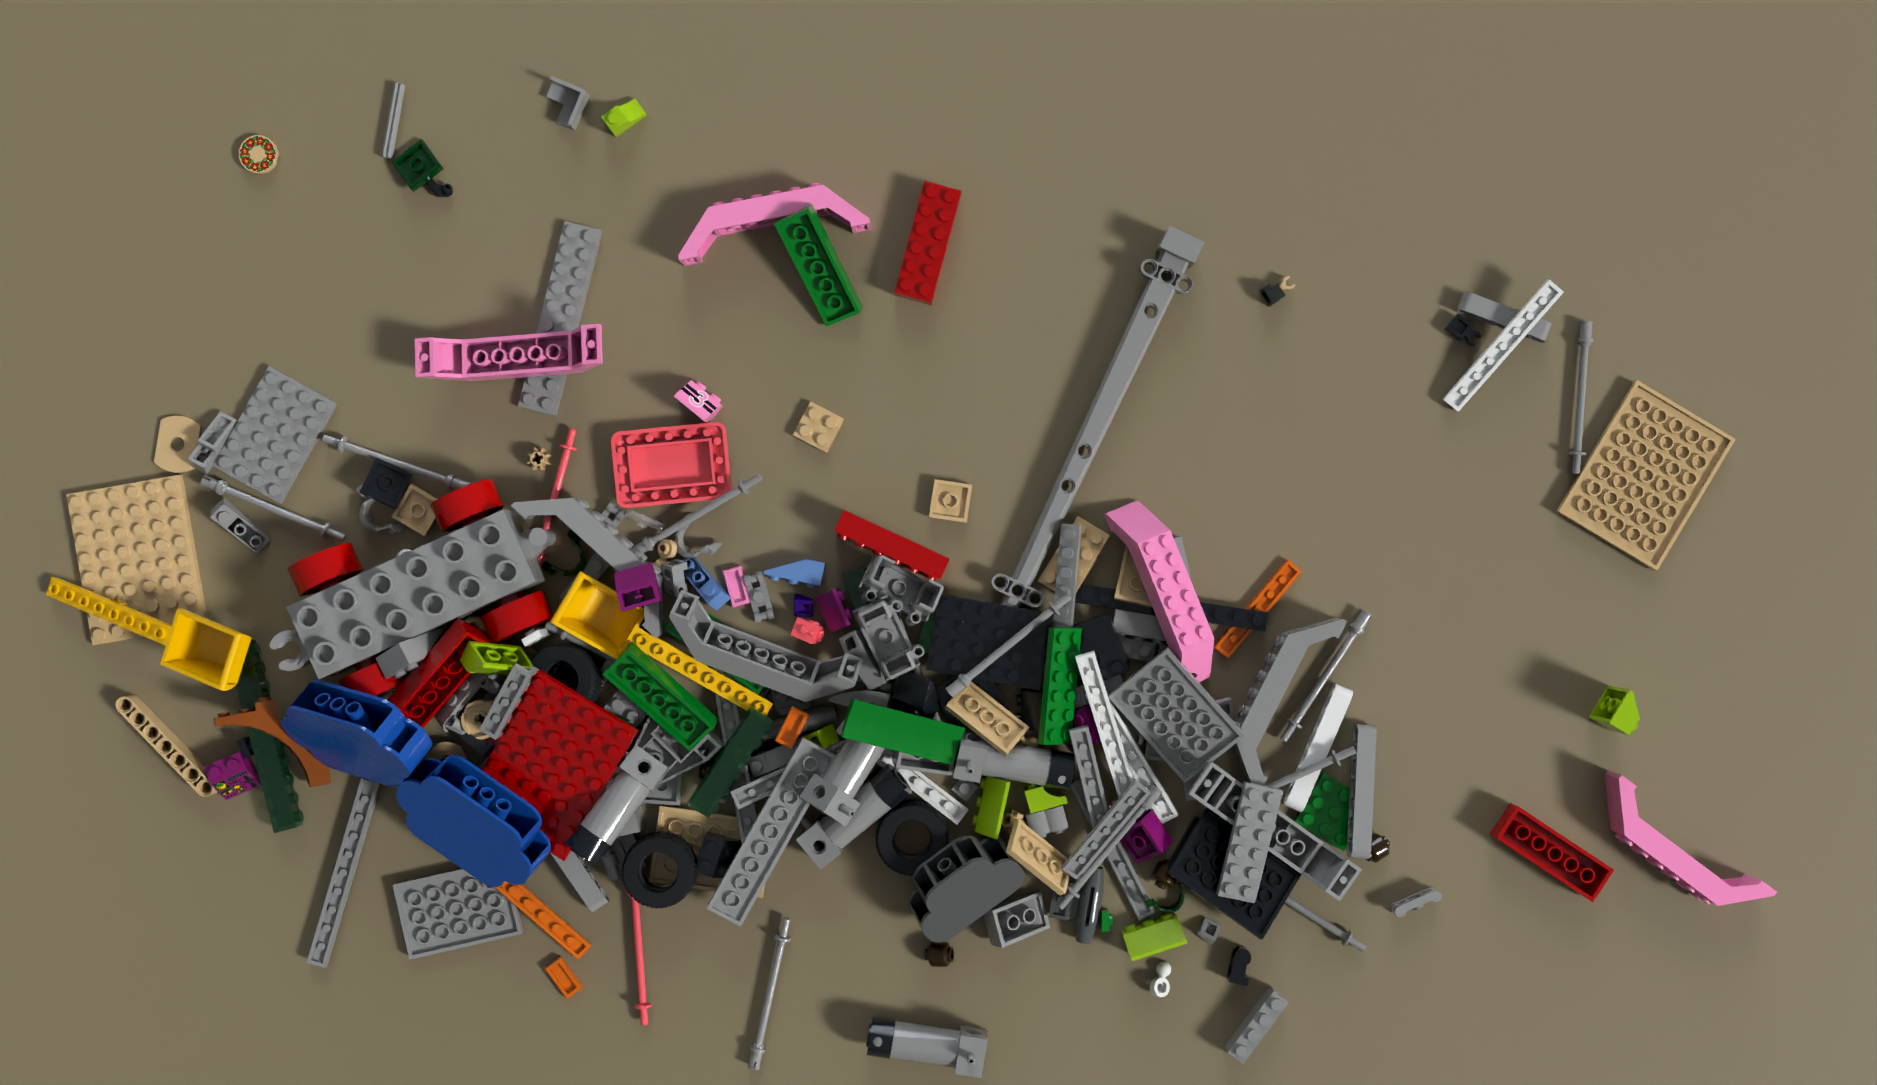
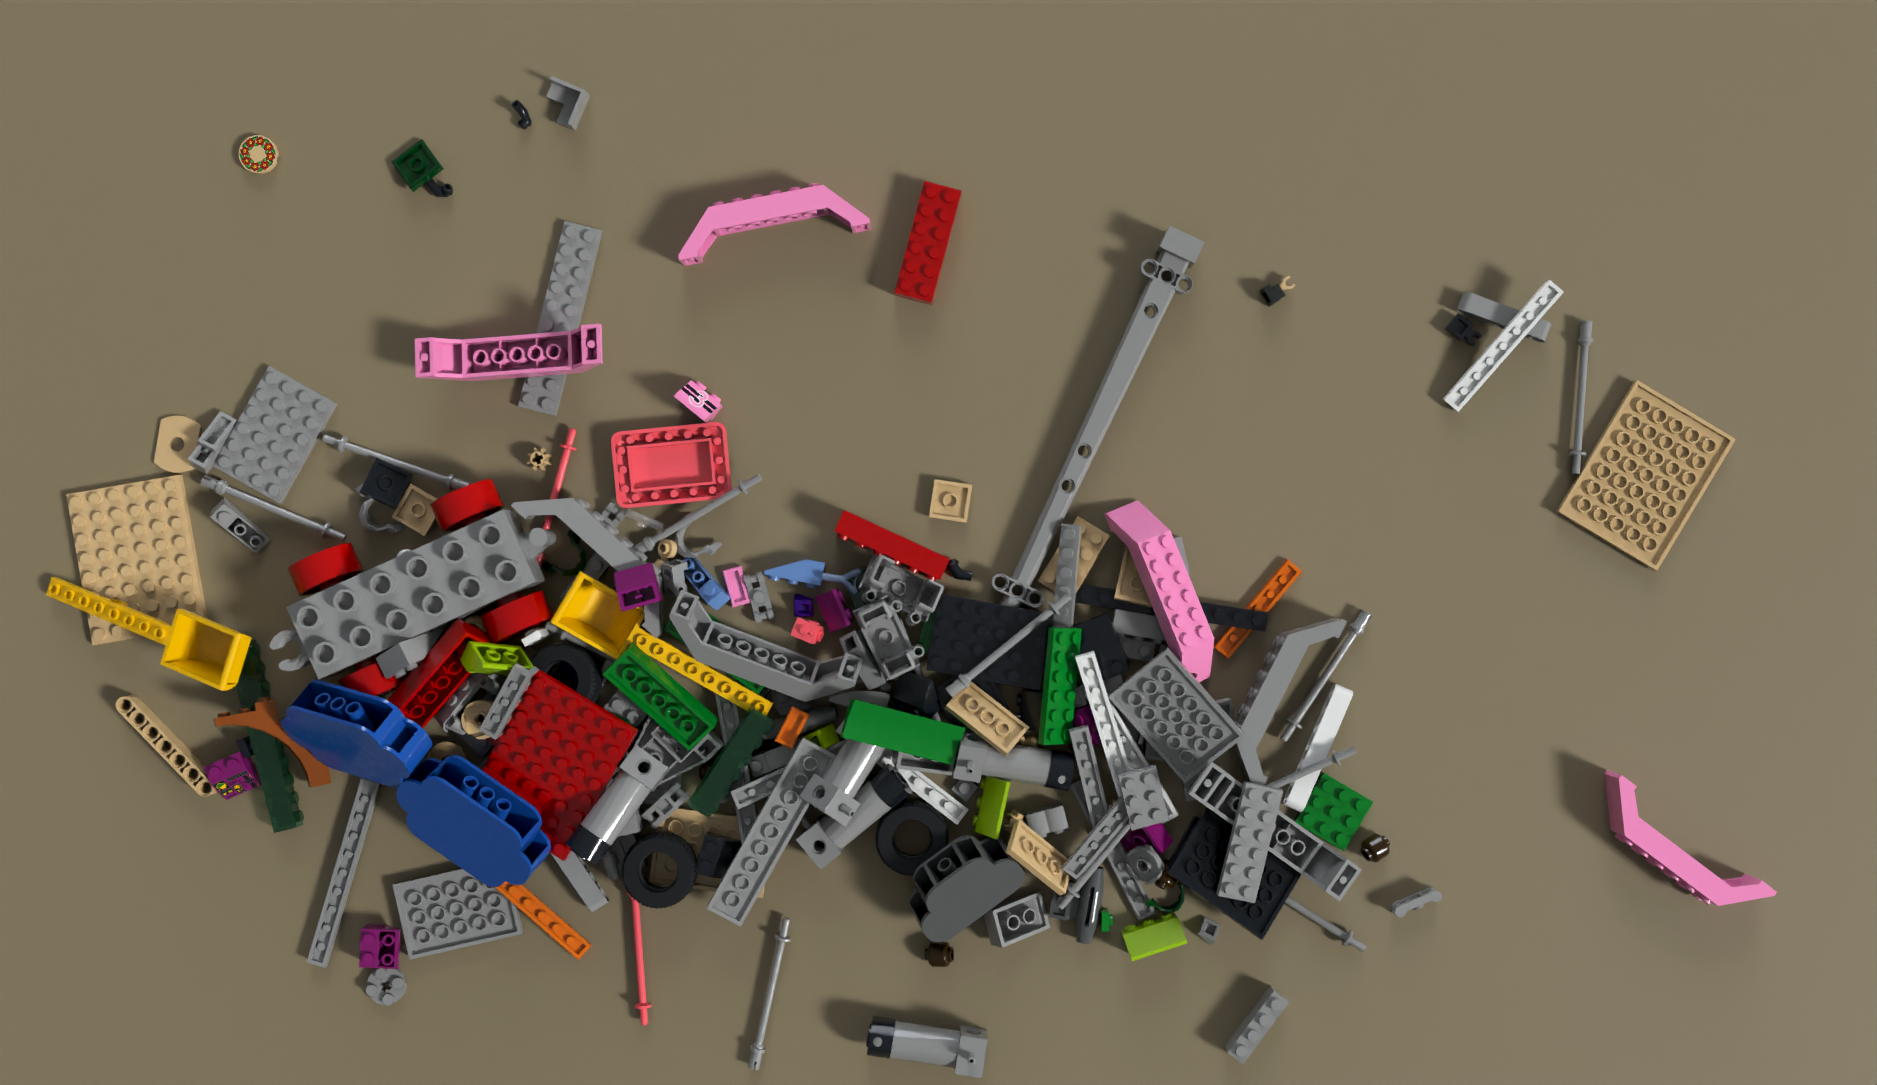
light grey axle [381,83,405,159] -> none
orange tile [544,956,584,999] -> none
lime arch [601,98,647,137] -> none
green arch [774,204,863,327] -> none
tan plate [793,401,845,453] -> none
lime arch [1024,784,1068,813] -> none
white plate [1150,961,1171,997] -> none
black leg [1226,946,1251,986] -> none
light grey beam [1347,724,1377,859] -> none
red brick [1489,803,1614,902] -> none
lime slope [1588,685,1640,735] -> none
none -> magenta slope [359,924,400,969]
none -> light grey plate [366,968,407,1006]
none -> black arm [512,100,532,130]
none -> light grey plate [641,782,690,830]
none -> sand blue piece [822,568,862,596]
none -> black arm [947,559,972,581]
none -> light grey plate [1117,765,1169,831]
none -> light grey plate [1126,844,1165,884]

